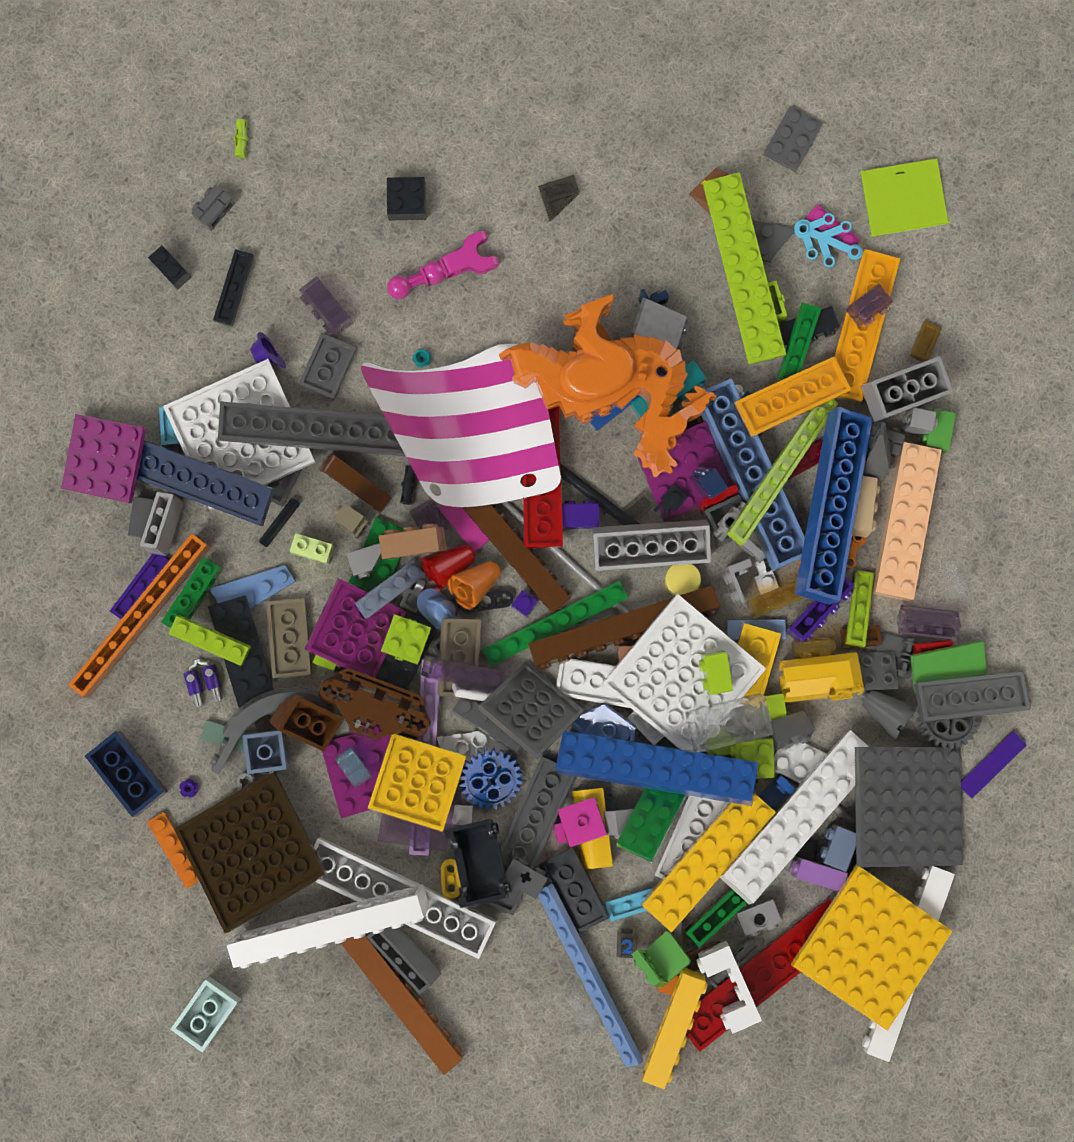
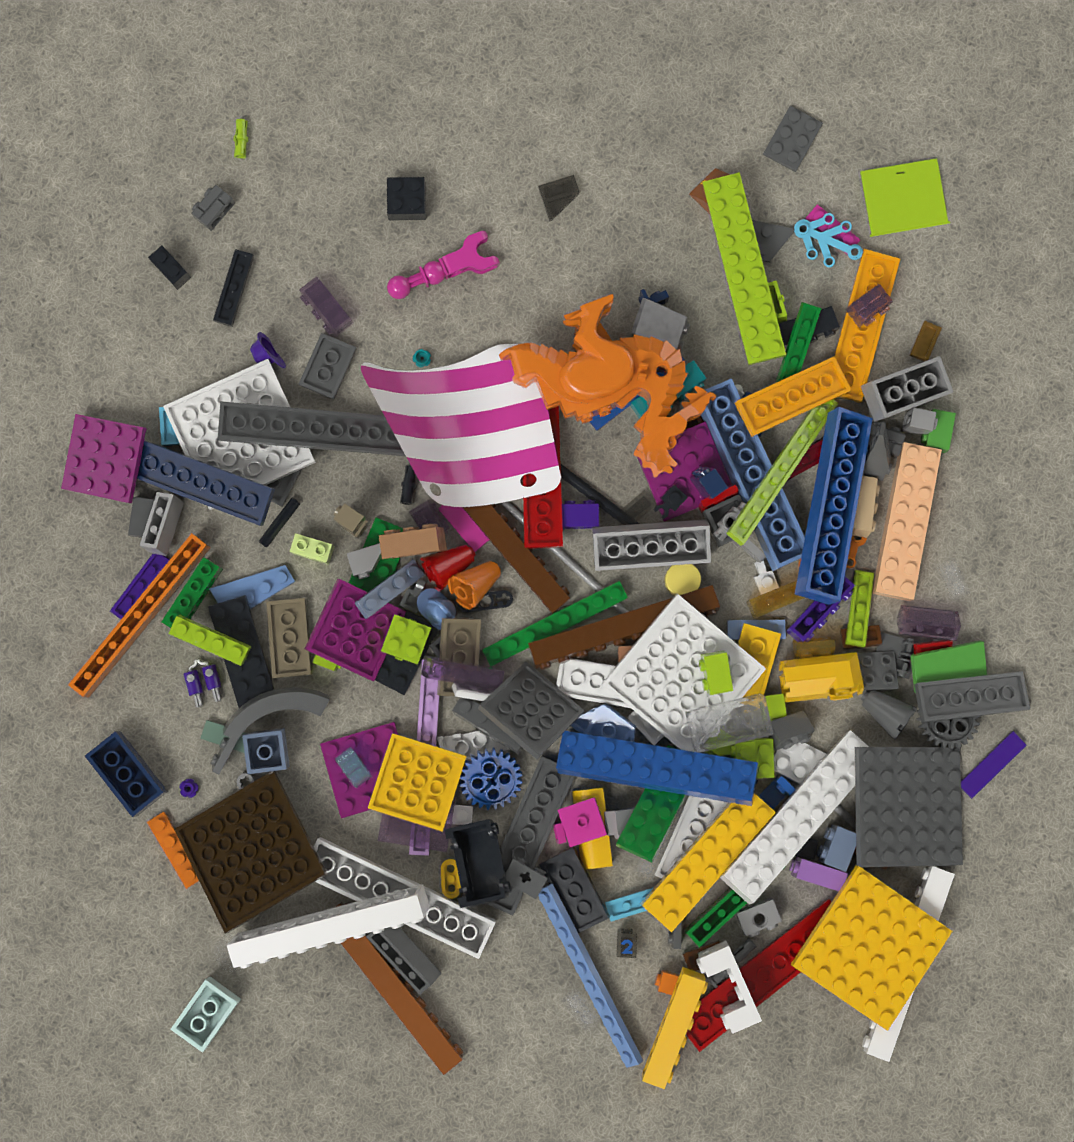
reddish brown slope [269,695,344,752] -> none
reddish brown beam [318,453,392,513] -> none
reddish brown connector [319,668,431,741] -> none
dark purple brick [511,590,538,618] -> none
bright green bracket [632,932,691,987] -> none
light grey bracket [722,559,752,606] -> none

